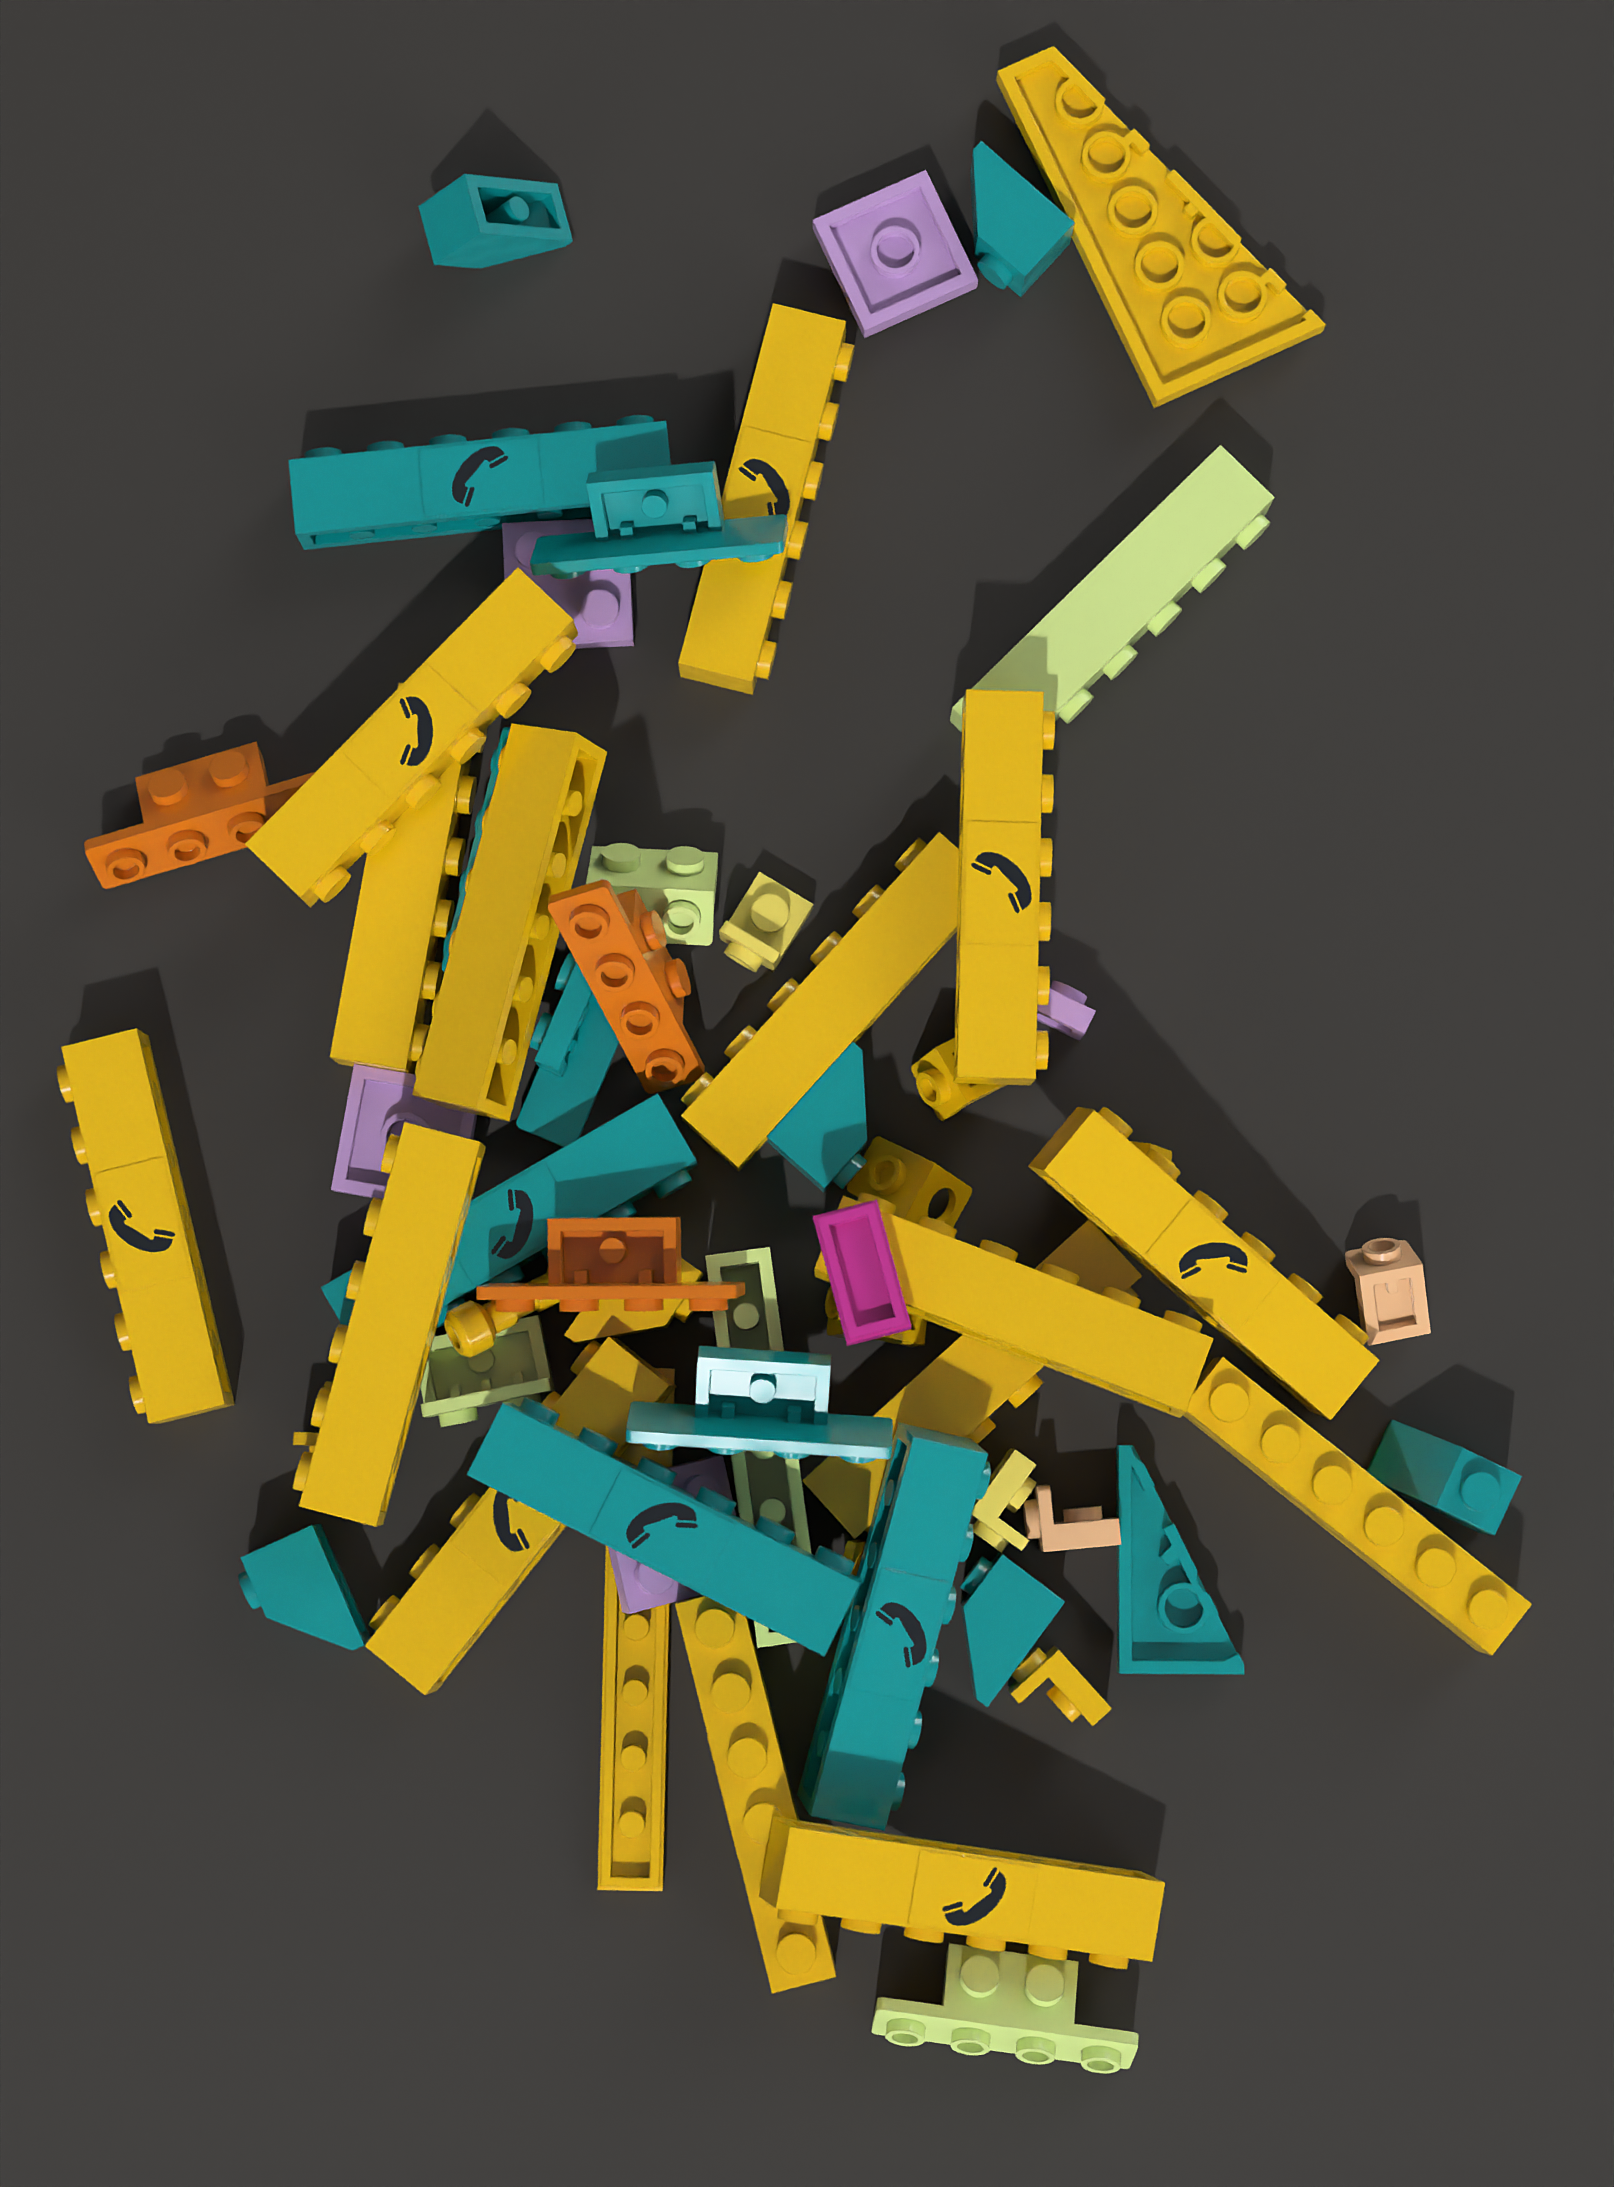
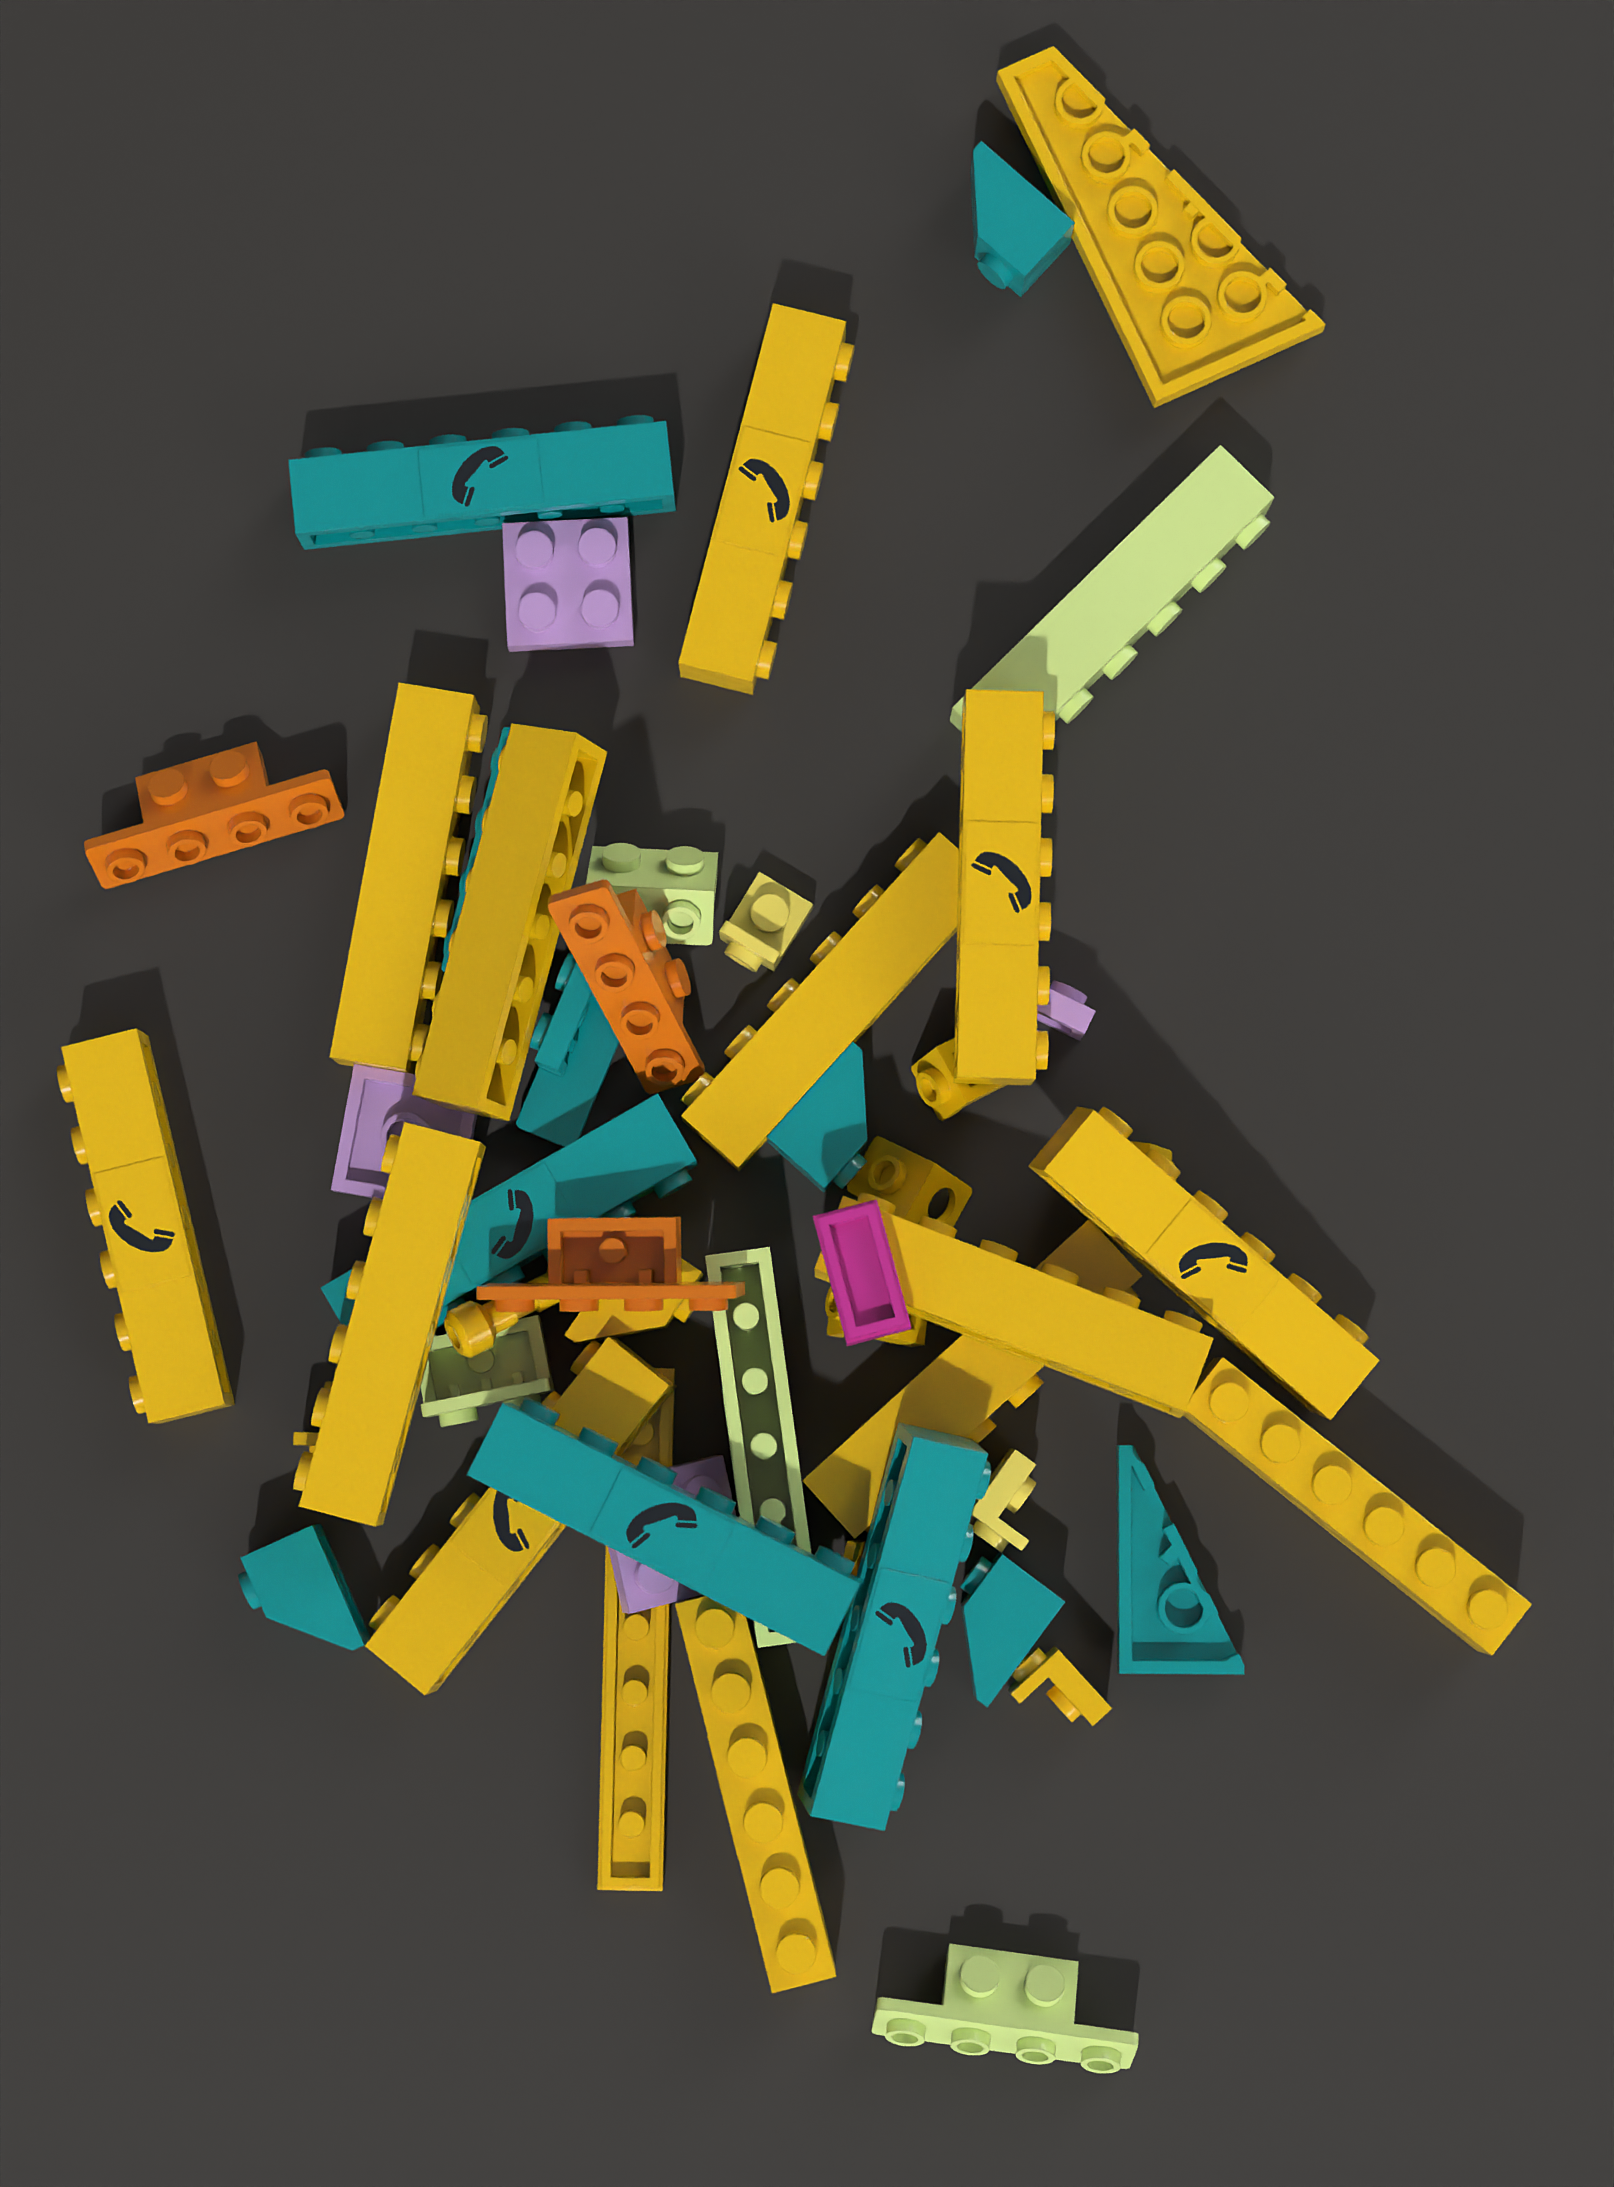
yellow brick [245,567,578,908] -> none
teal slope [418,174,573,269] -> none
teal bracket [530,461,788,579] -> none
teal bracket [626,1346,893,1463] -> none
yellow brick [759,1817,1165,1969] -> none
lavender plate [813,170,978,338] -> none
light nougat bracket [1023,1485,1121,1552] -> none
light nougat bracket [1345,1238,1431,1346] -> none
teal slope [1367,1419,1522,1535] -> none

